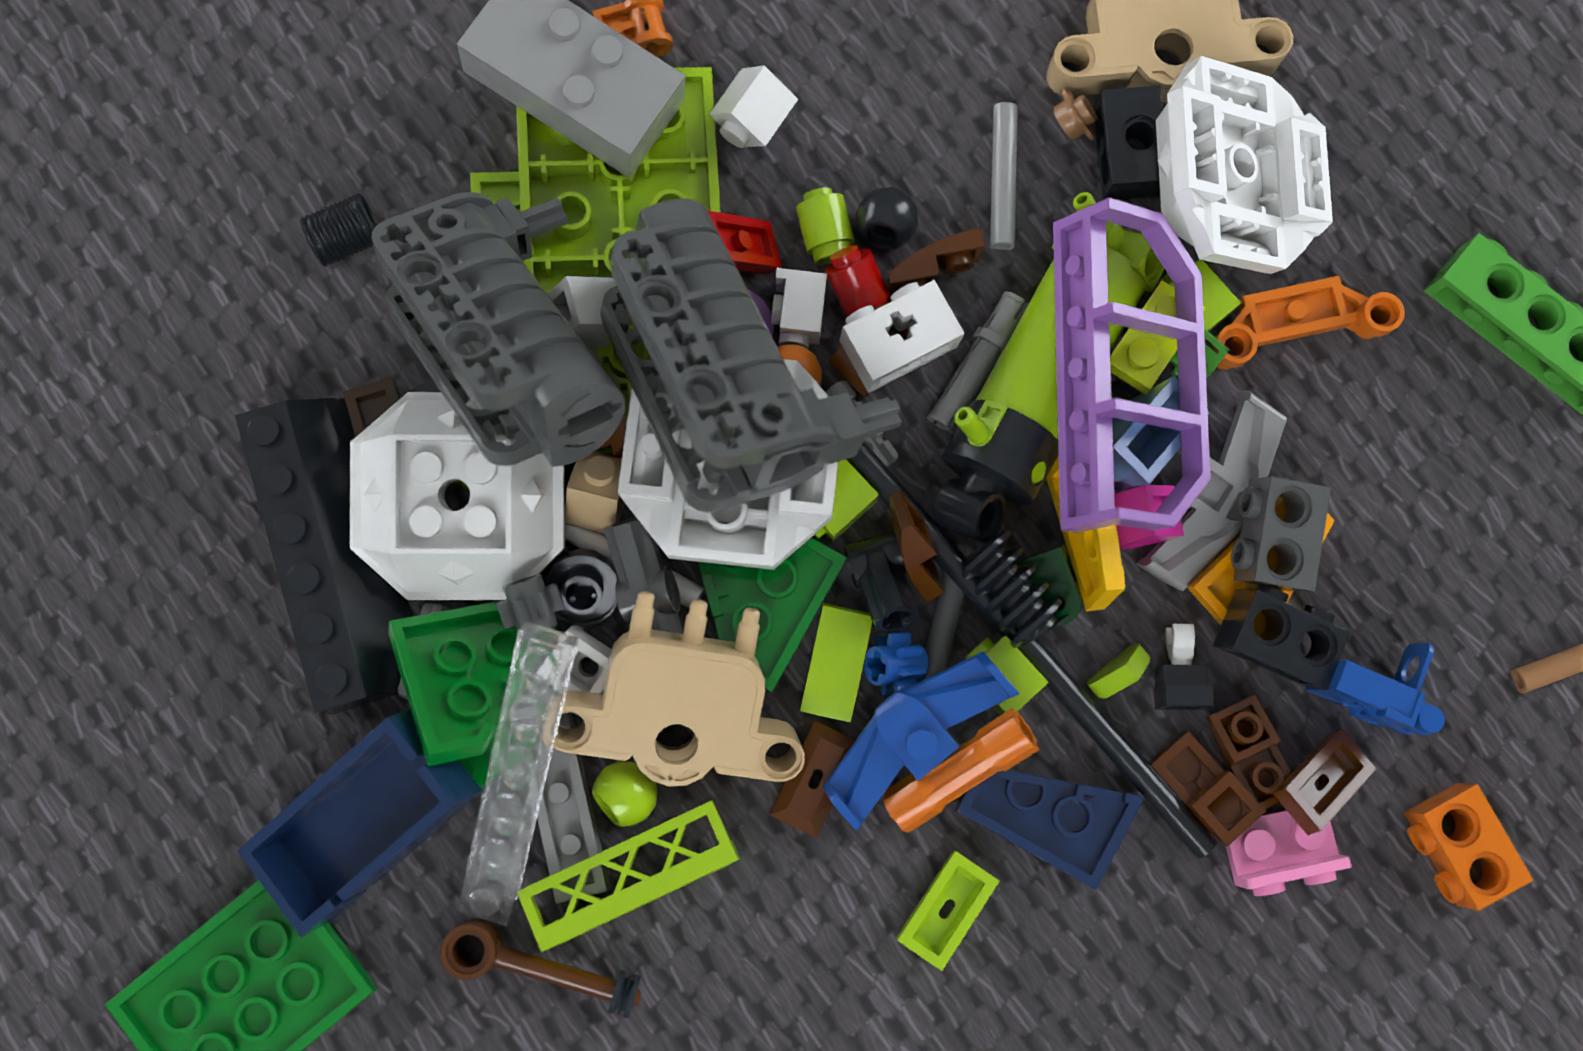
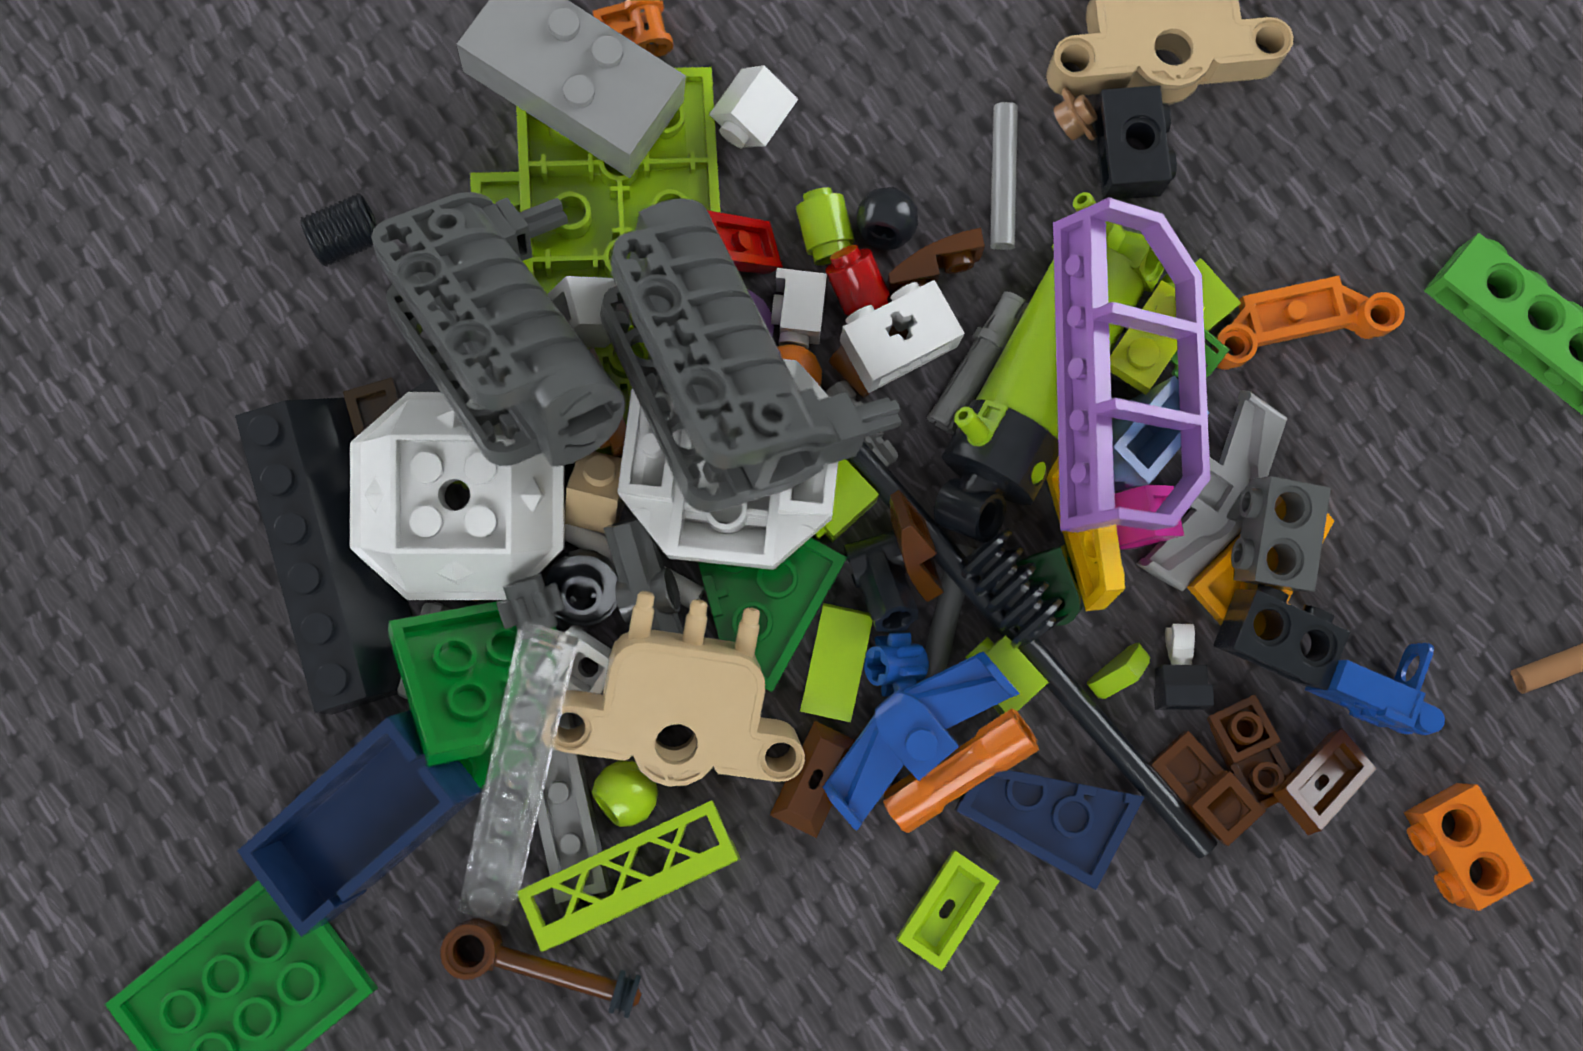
white piece [1156,56,1333,274] -> none
bright pink bracket [1226,809,1352,896] -> none

